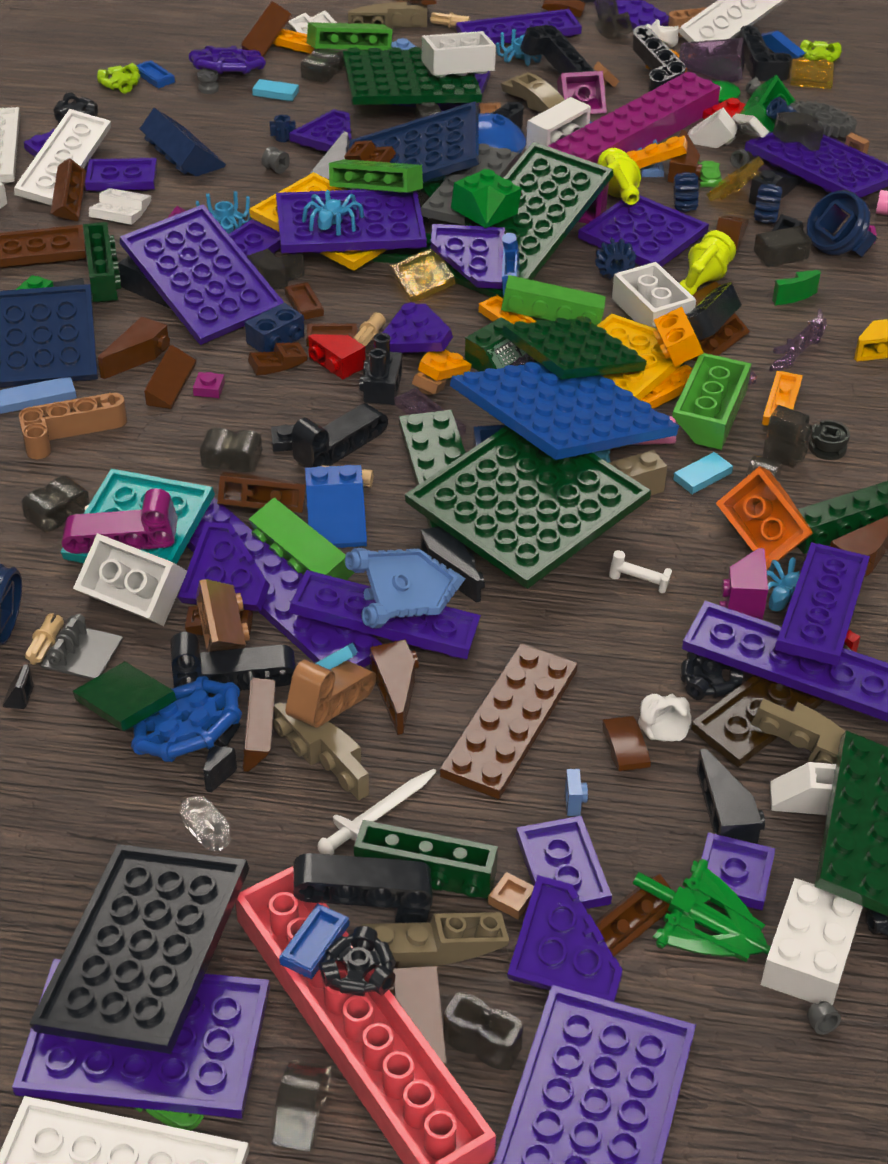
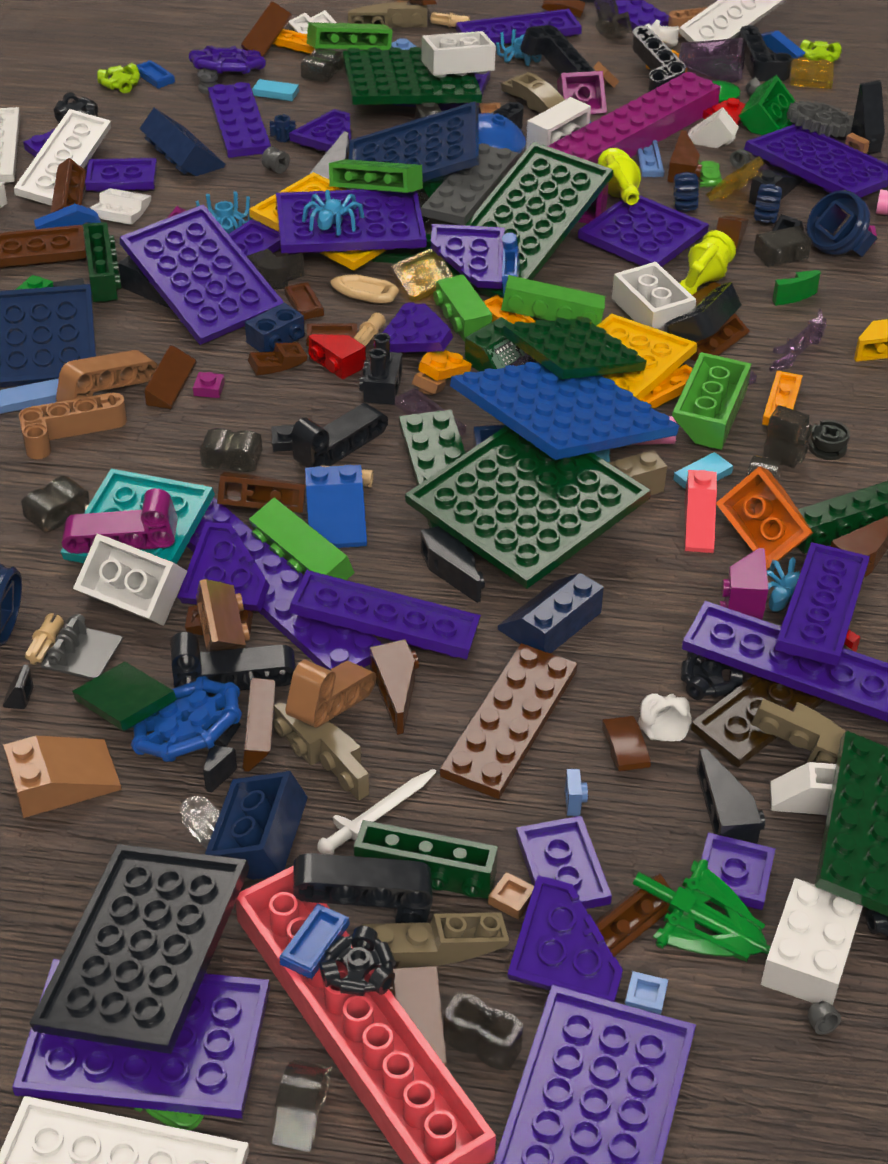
reddish brown slope [98,317,170,379] -> none
medium azure tile [315,643,358,670] -> none
reddish brown slope [344,140,396,162] -> none
medium blue shield [345,548,466,628] -> none
green slope [451,169,522,228] -> none
dark blue gear [595,237,636,280] -> none
white piece [609,550,672,593] -> none
light orange plate [627,135,687,168] -> none
light orange brick [653,307,704,366] -> none
white tile [732,113,769,137] -> none
dark blue wheel [766,97,797,127] -> none
clear smoke brick [773,112,824,151] -> none
none -> medium nougat slope [3,736,122,818]
none -> blue piece [34,204,101,229]
none -> medium nougat beam [56,350,158,402]
none -> dark blue slope [205,771,308,880]
none -> dark purple plate [208,82,271,158]
none -> tan piece [330,275,399,304]
none -> bright green brick [433,274,492,341]
none -> dark blue slope [498,573,604,653]
none -> medium blue plate [625,971,668,1015]
none -> coral slope [685,470,717,553]
none -> black slope [851,80,885,155]

